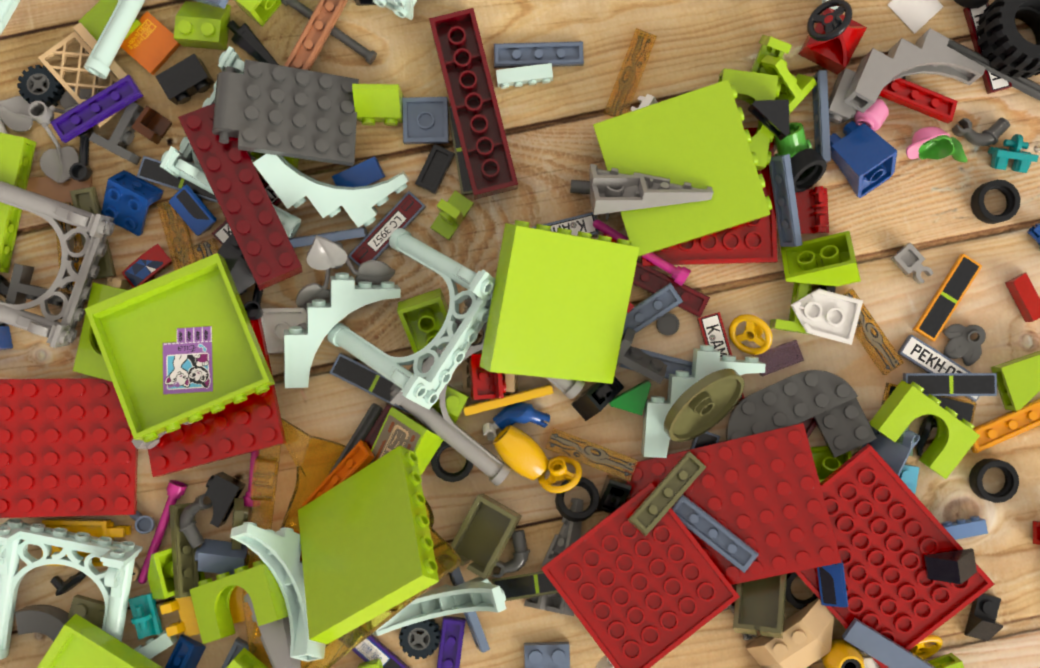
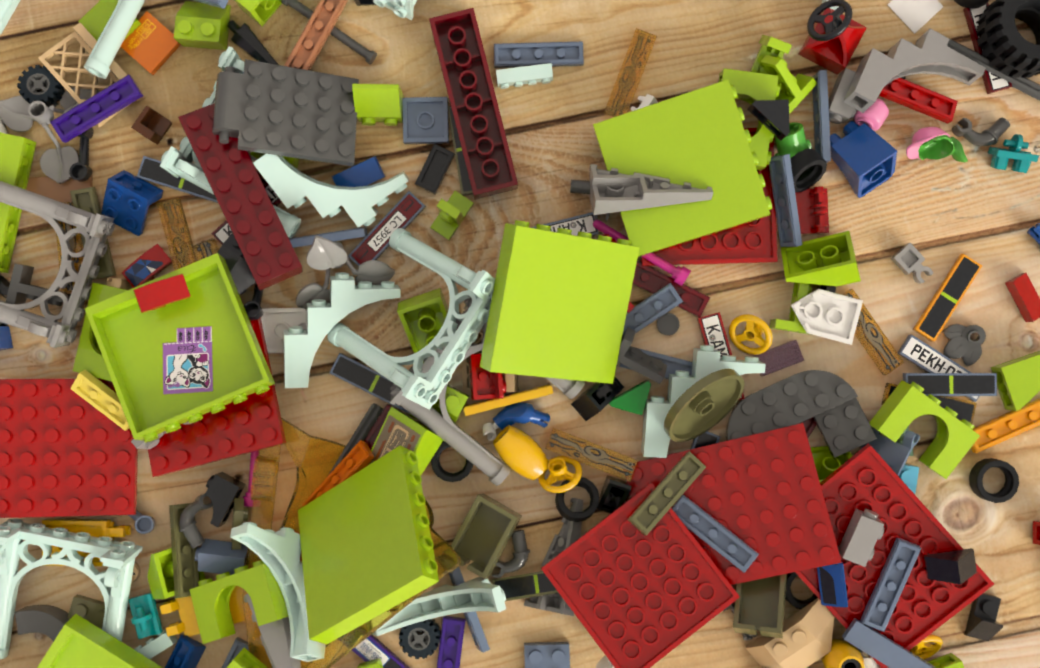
black bar [50,571,86,596] -> none
dark grey bracket [89,102,144,165] -> none
dark pink piece [138,480,187,584] -> none
black brick [155,54,215,105] -> none
blue slope [169,184,216,236] -> none
black bar [917,415,937,456] -> none
medium blue piece [941,516,988,540] -> none
black tyre [971,179,1021,224] -> none
none -> light yellow plate [71,370,130,431]
none -> red slope [133,274,191,313]
none -> light grey brick [838,509,884,567]
none -> sand blue tile [860,537,921,632]

